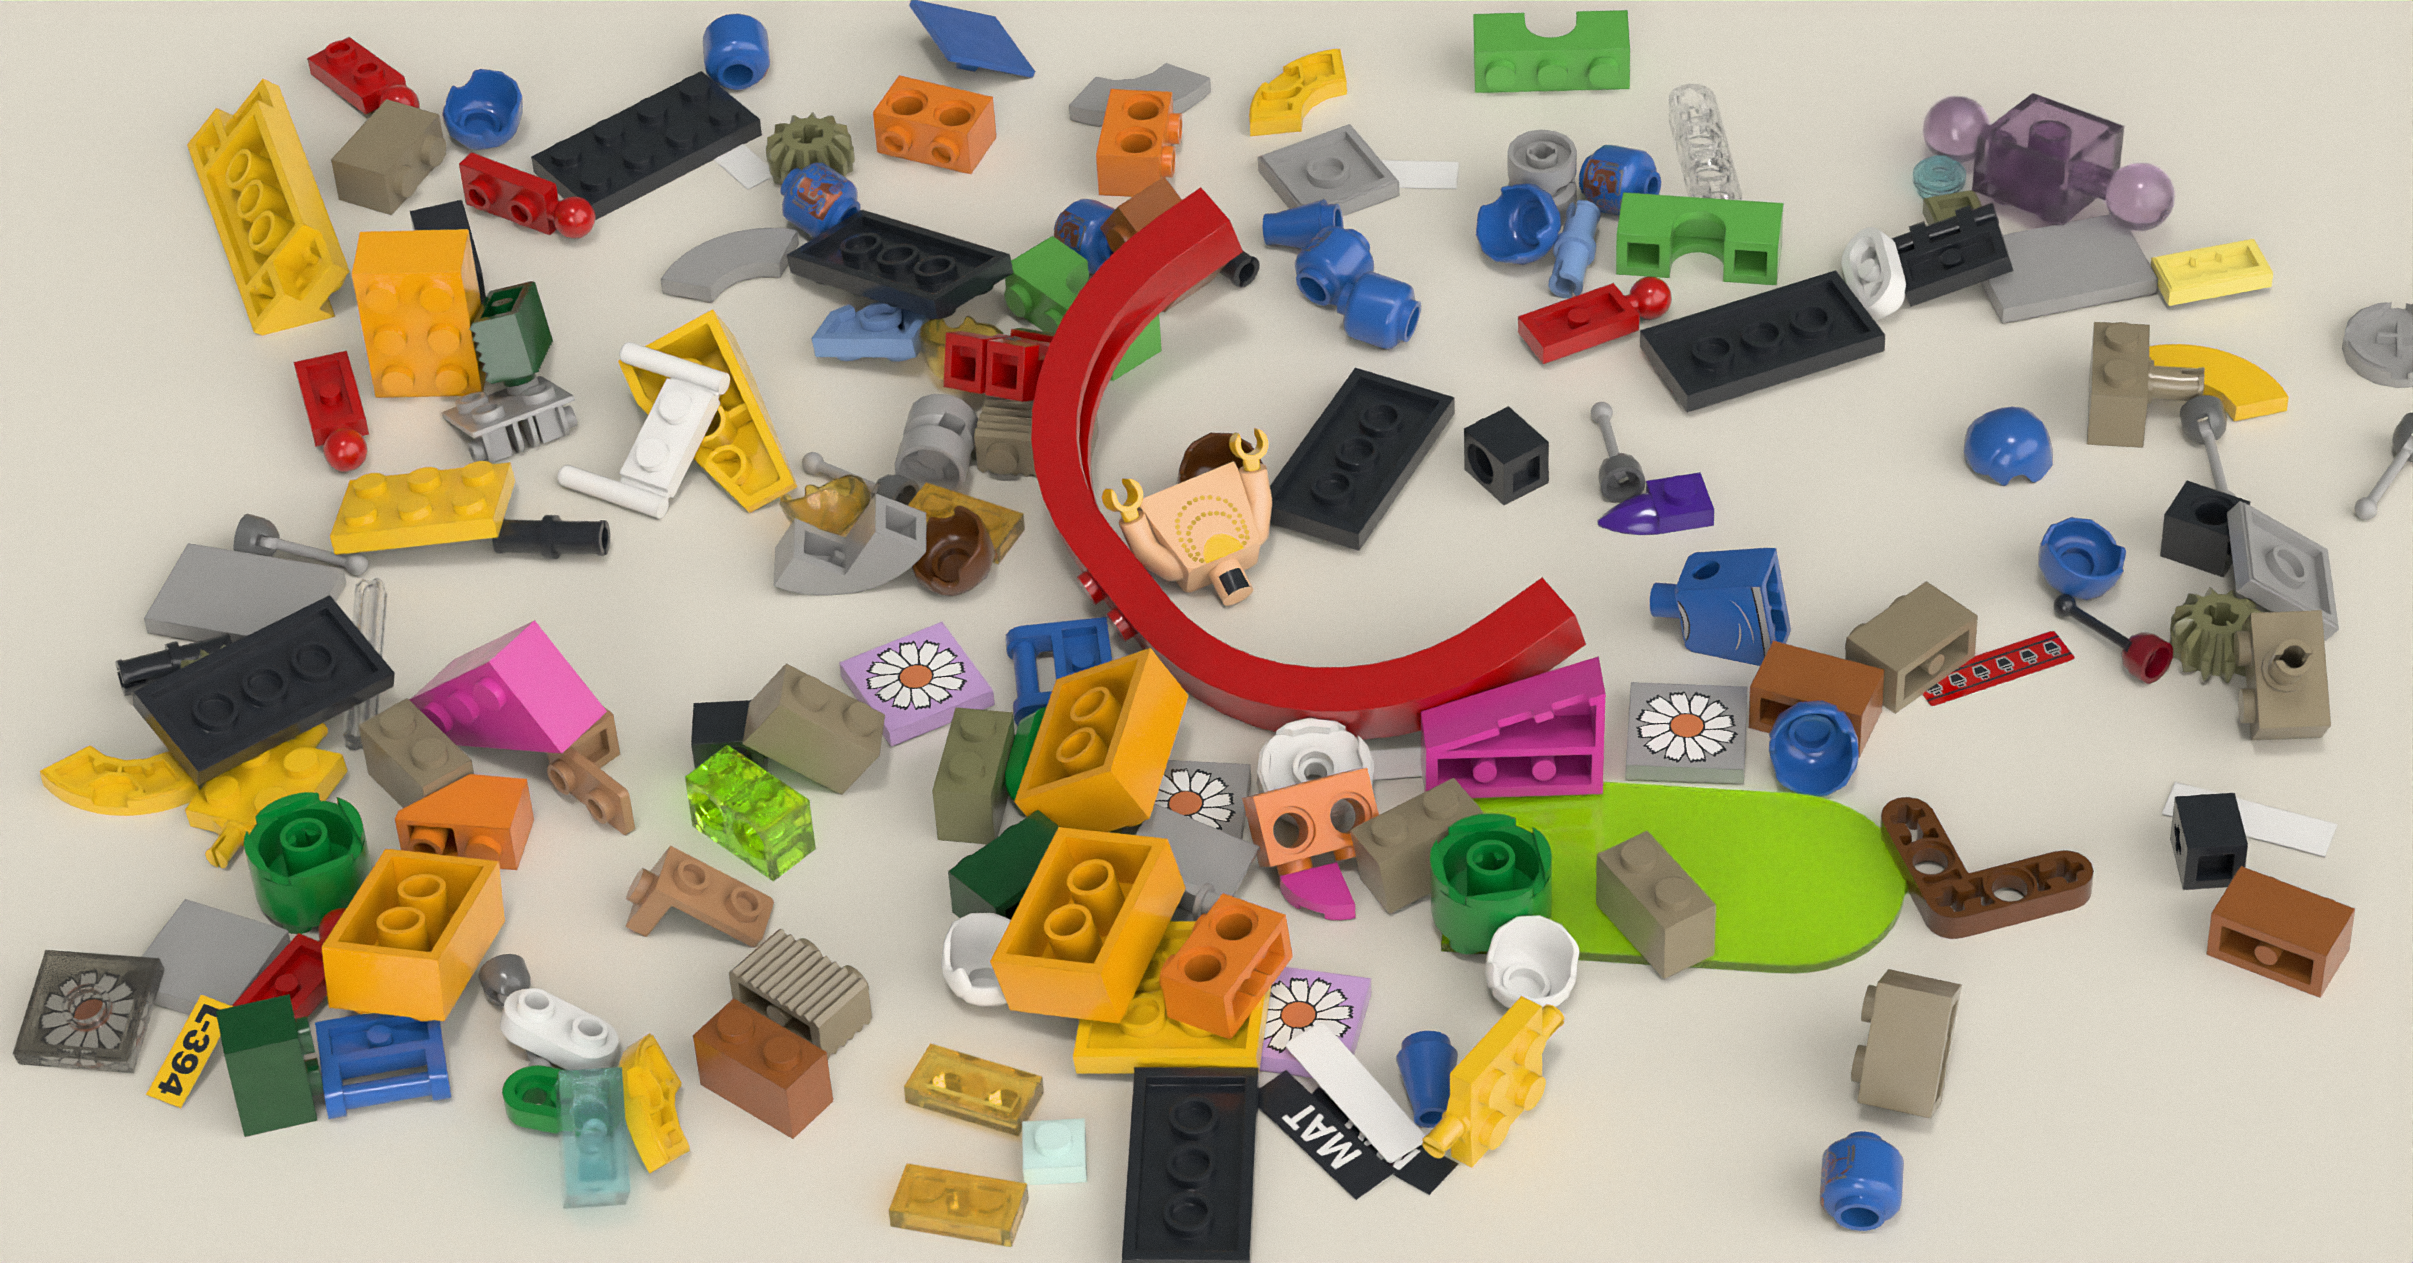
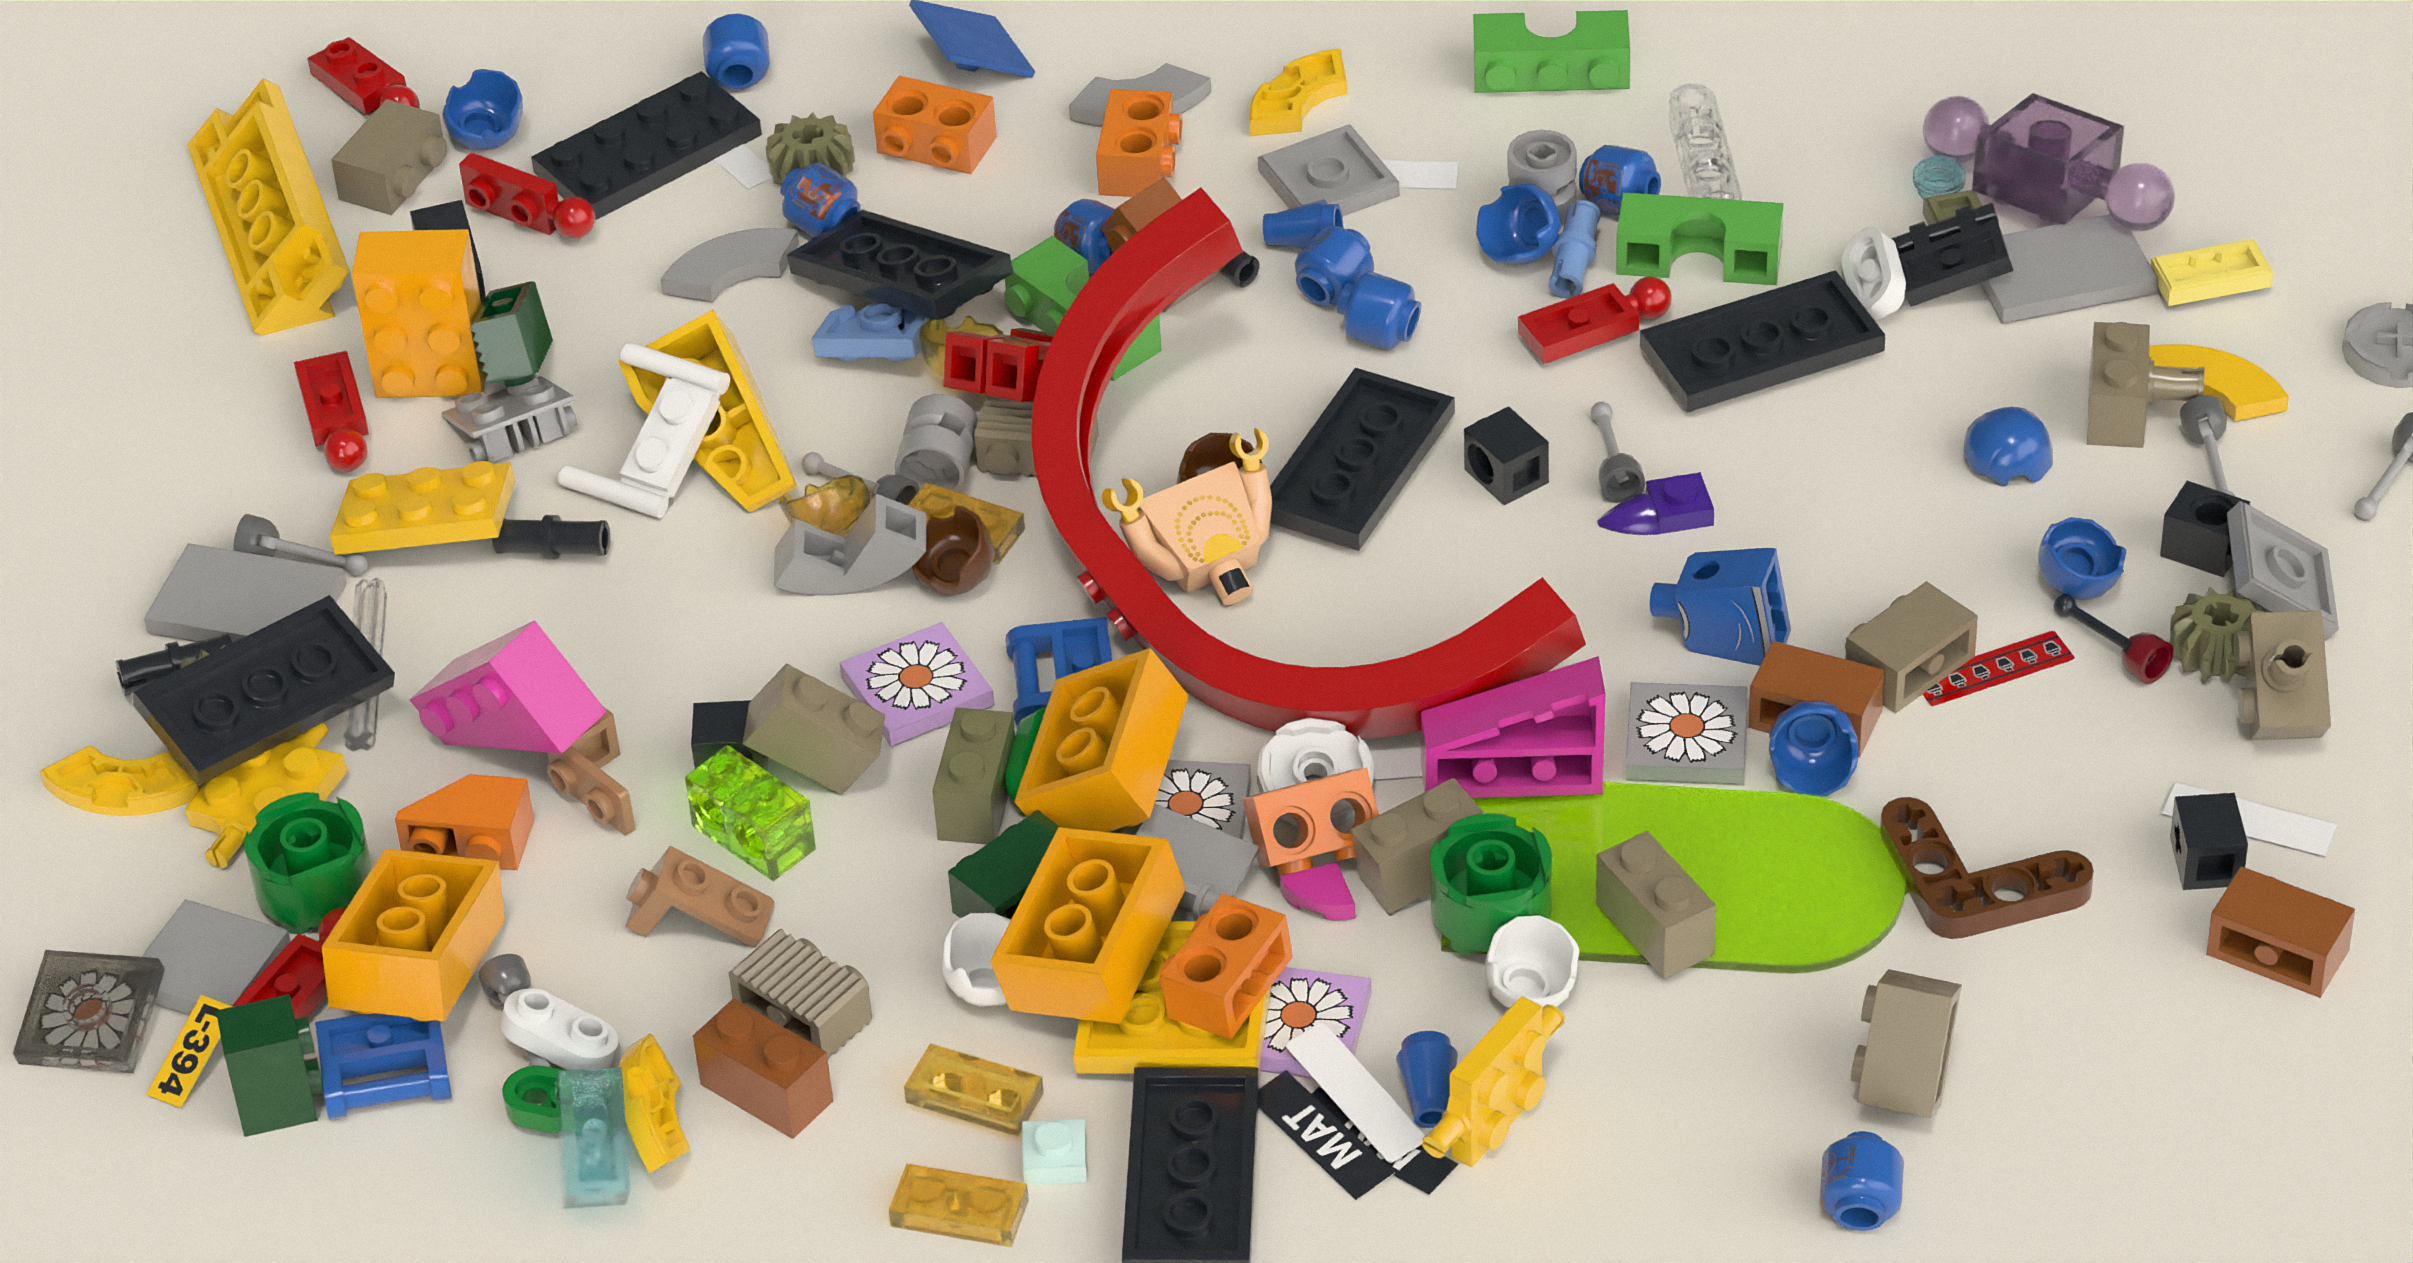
dark tan brick [358,698,474,808] -> none

